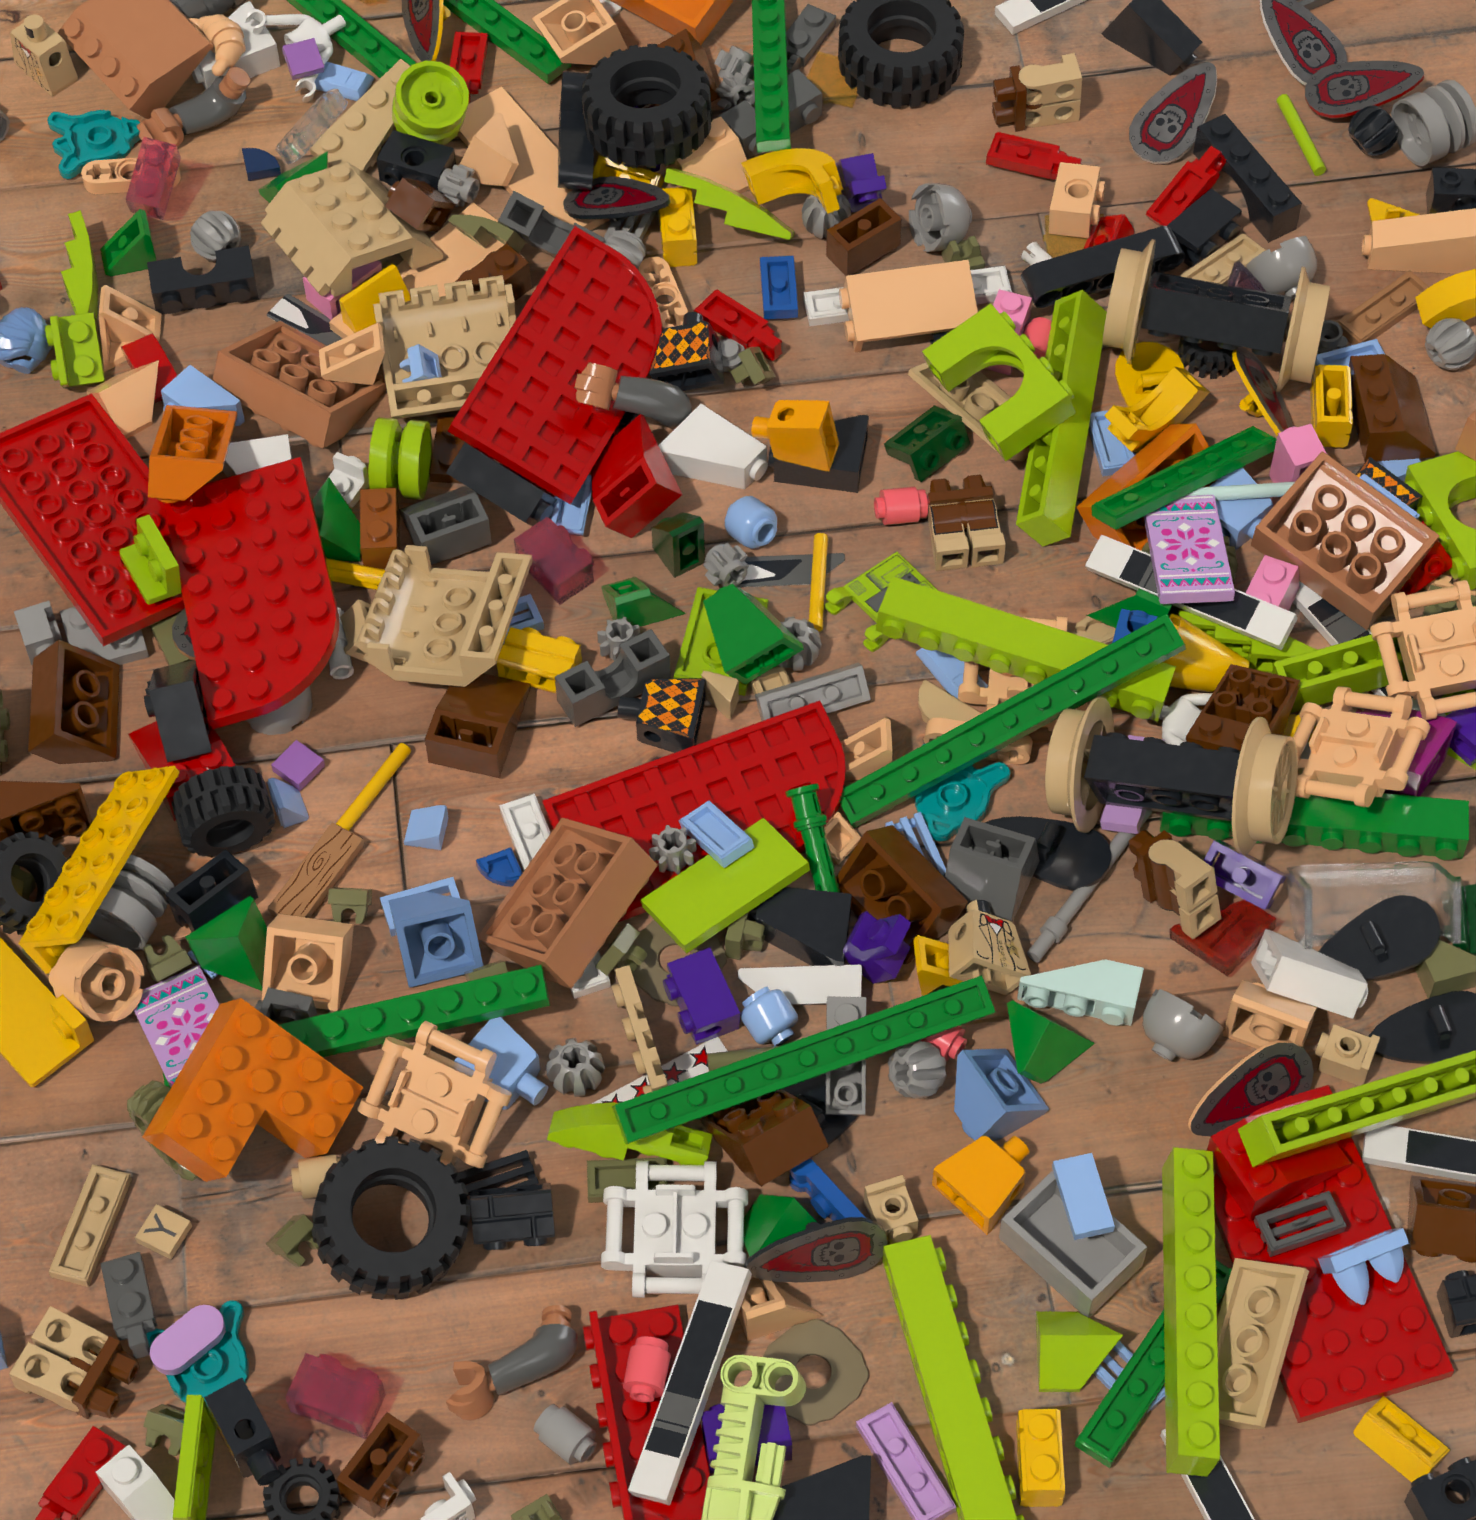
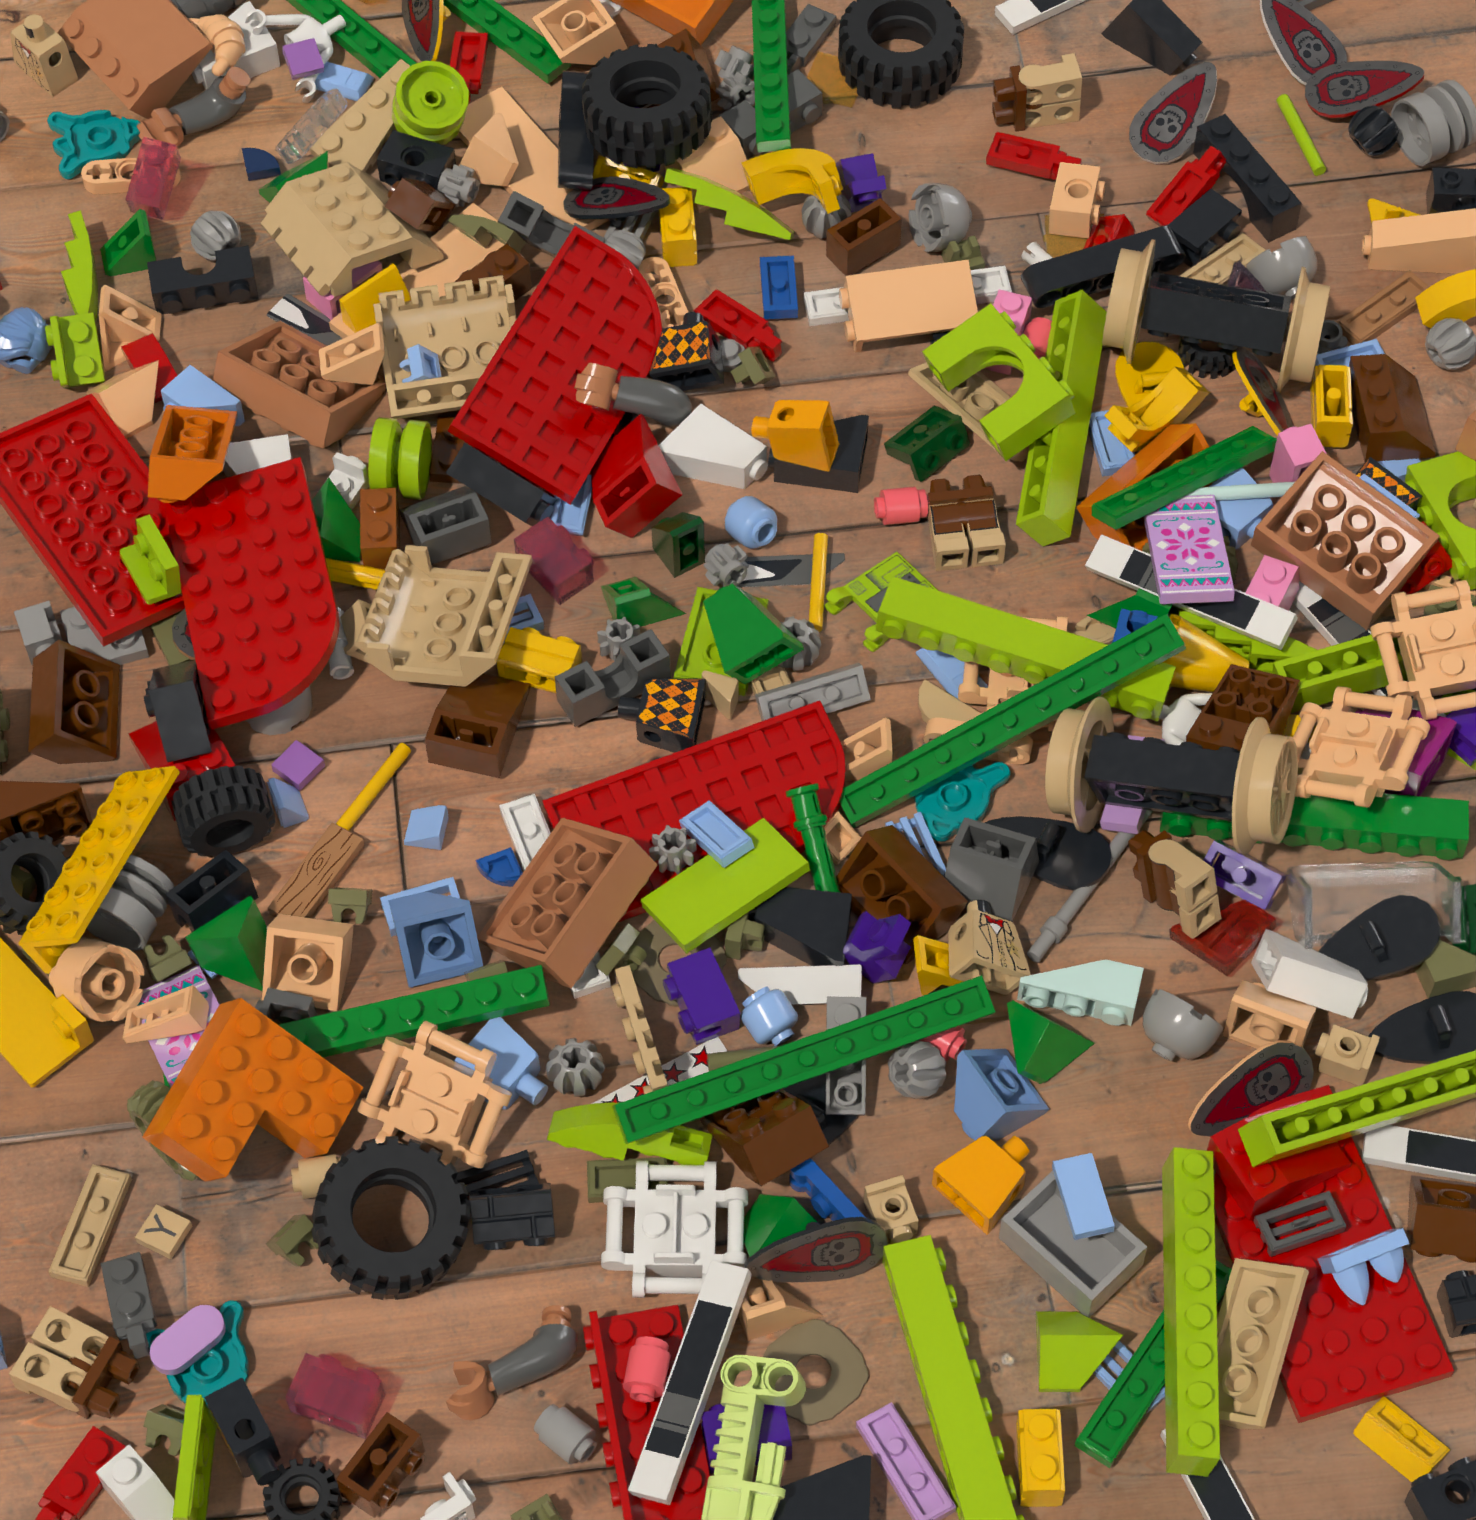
none -> light nougat slope [122,985,209,1043]

